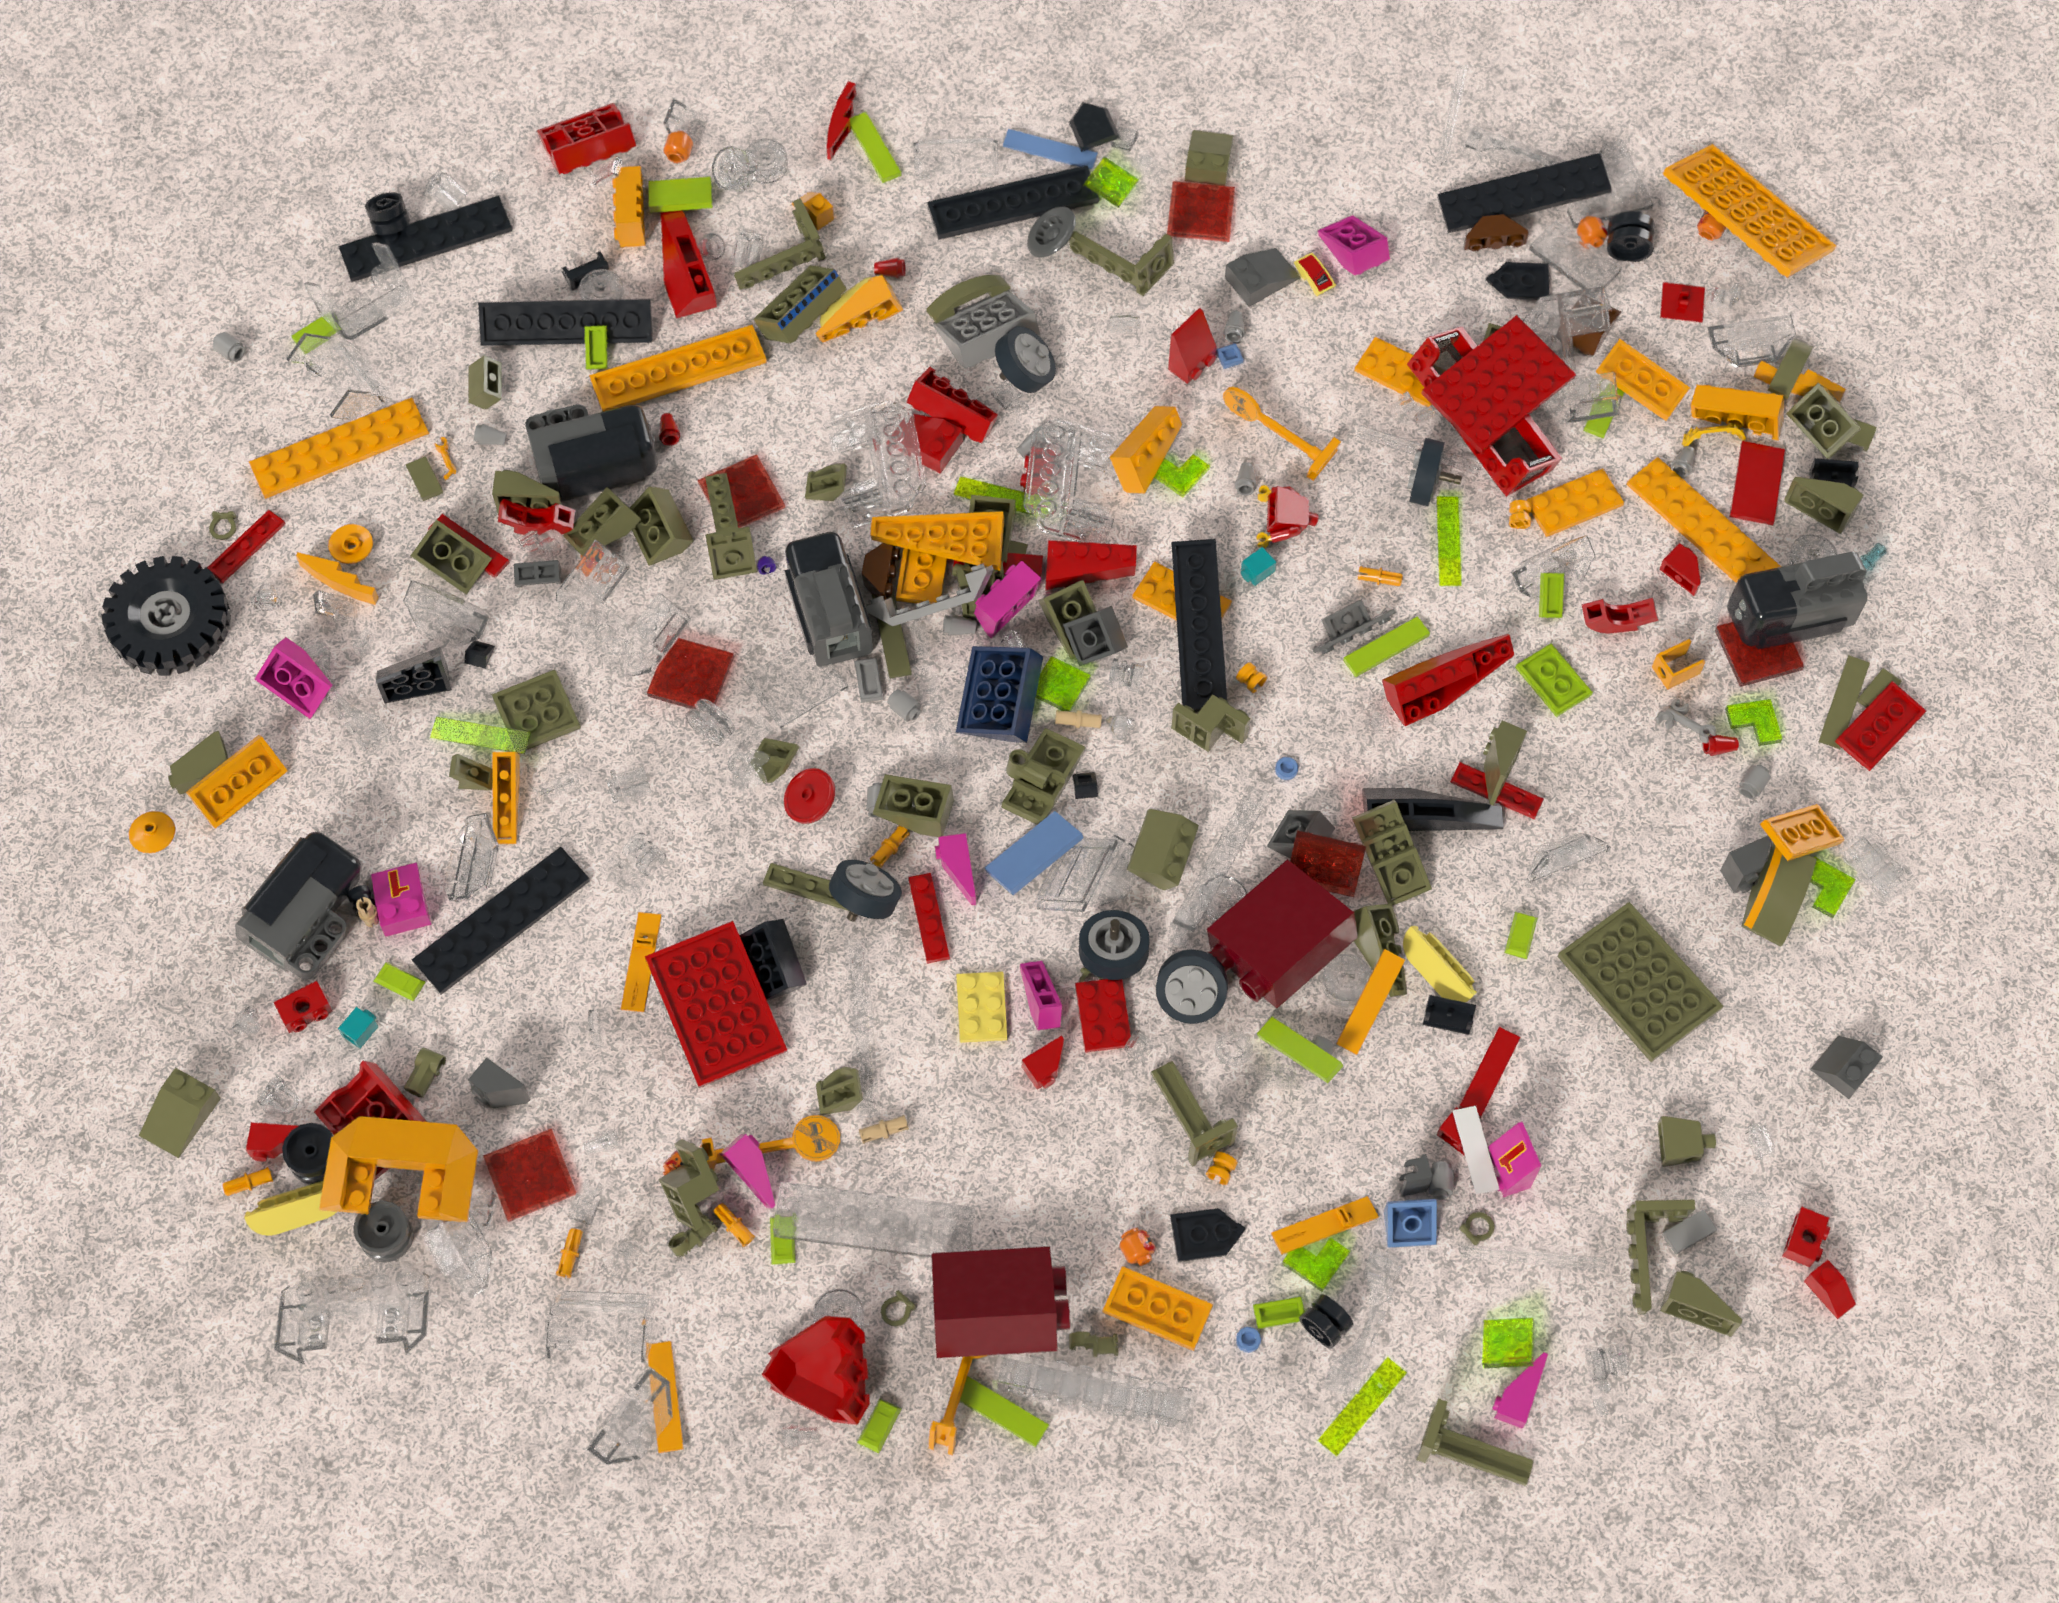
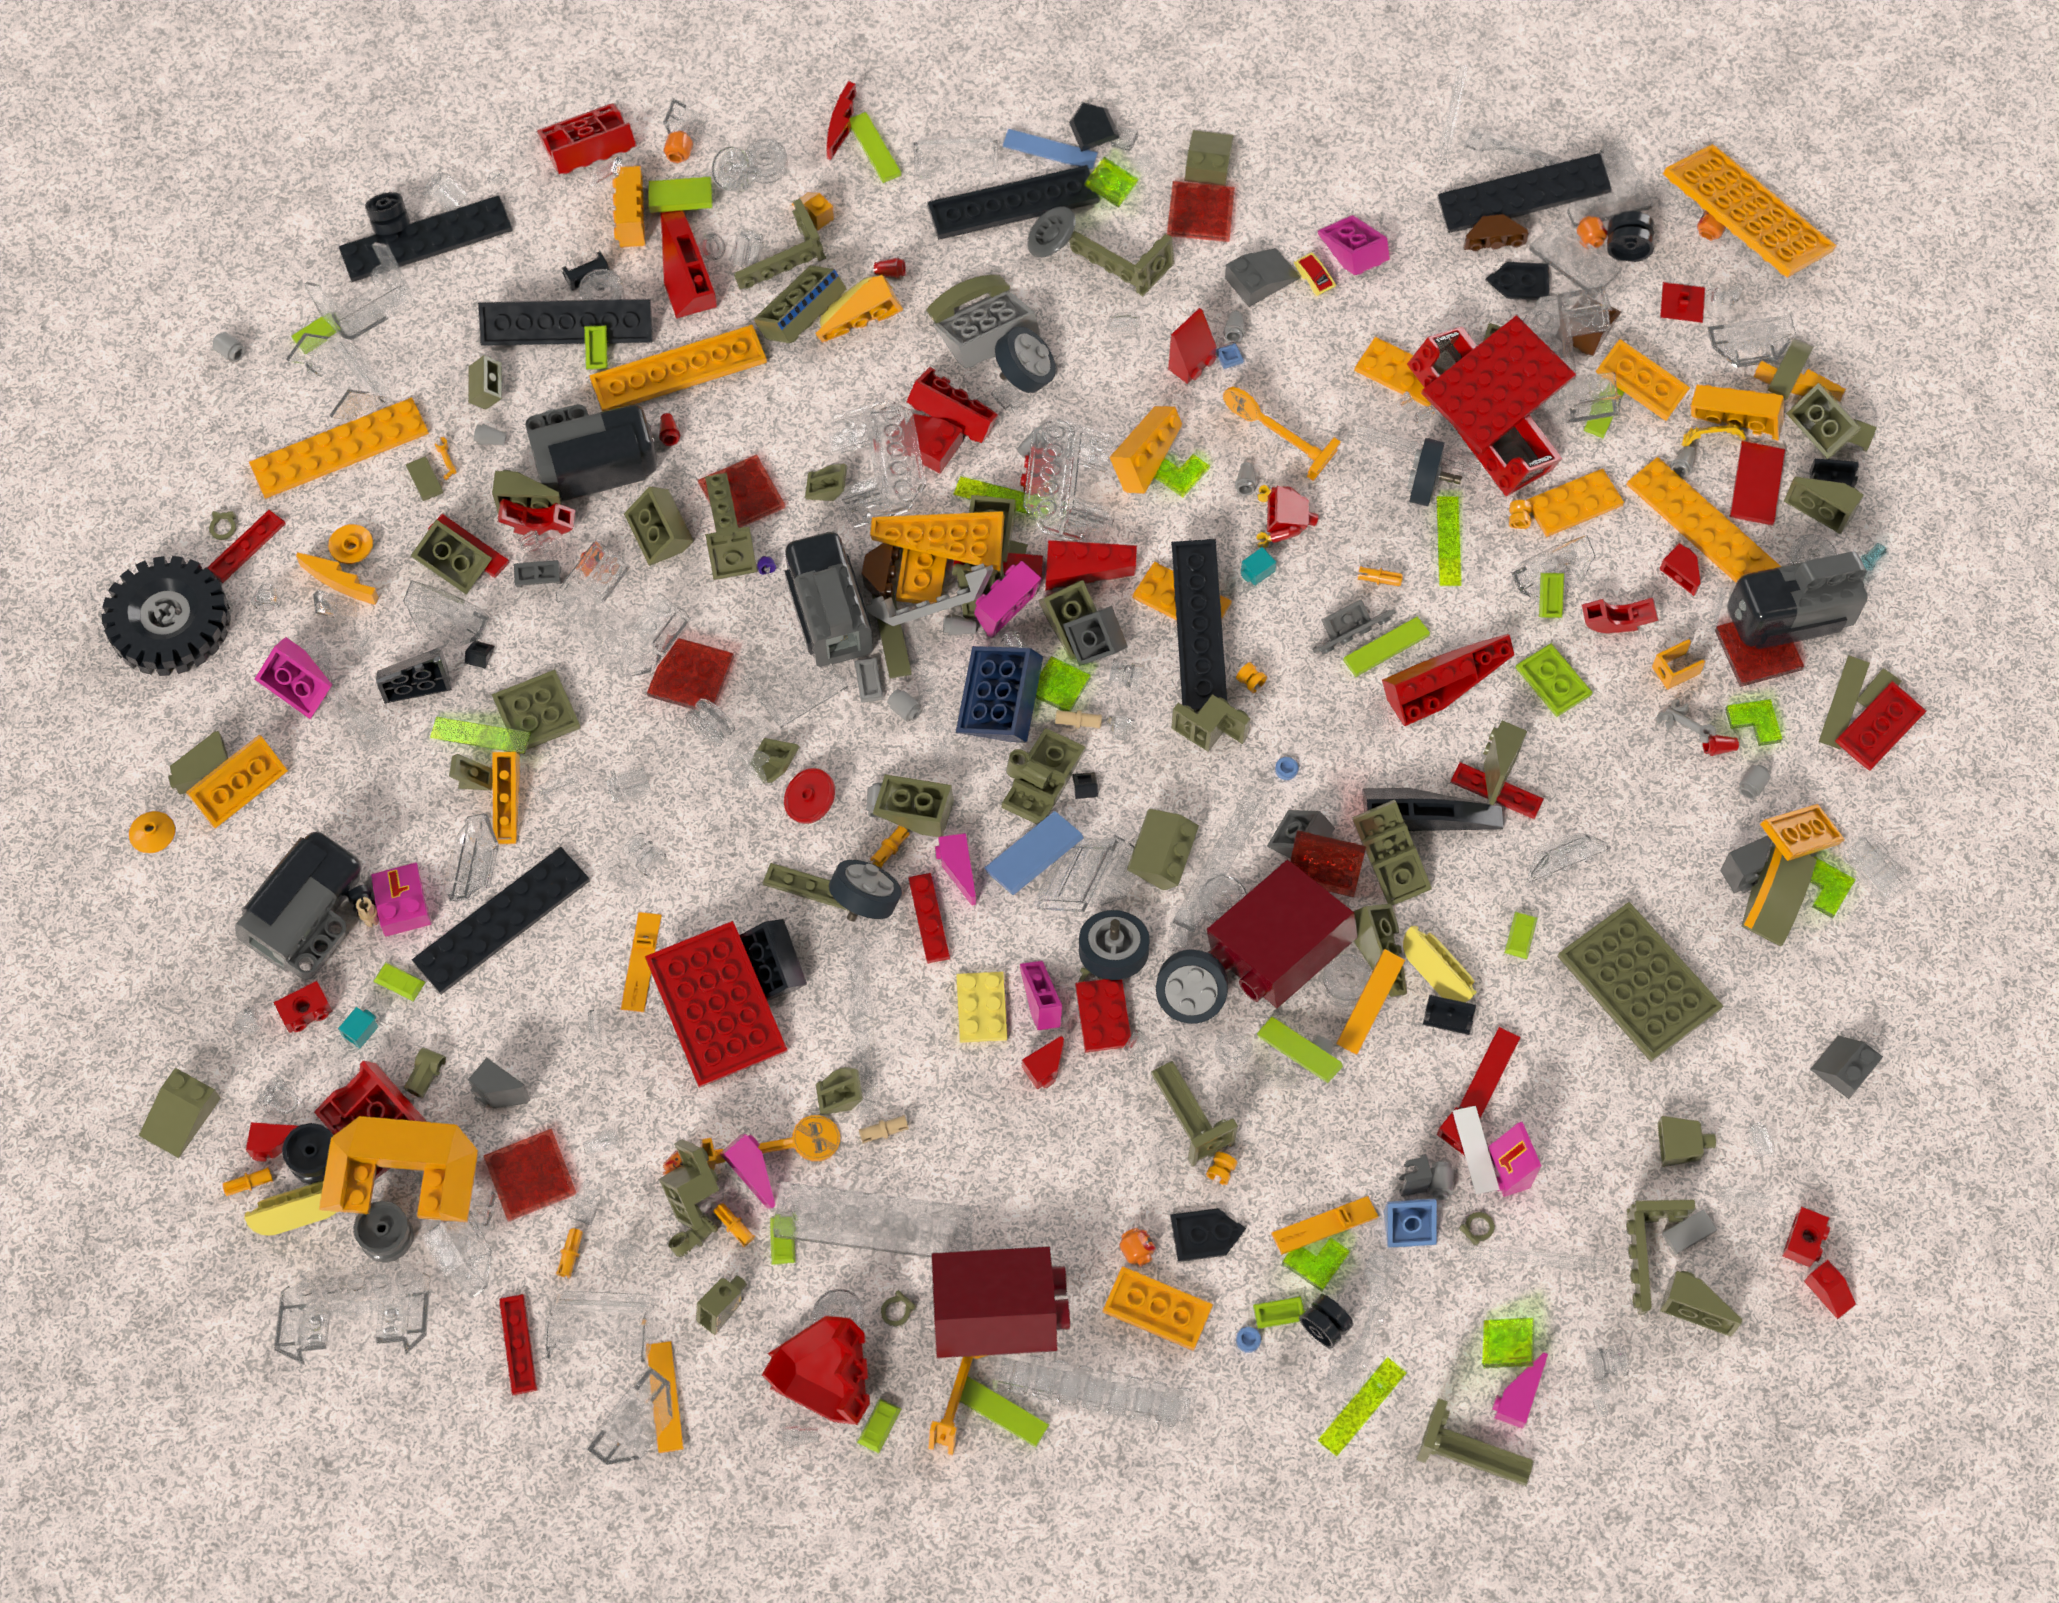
olive slope [563,487,641,556] -> none
olive connector [1068,1331,1118,1357] -> none
none -> red tile [499,1294,537,1396]
none -> olive torso [696,1275,747,1335]

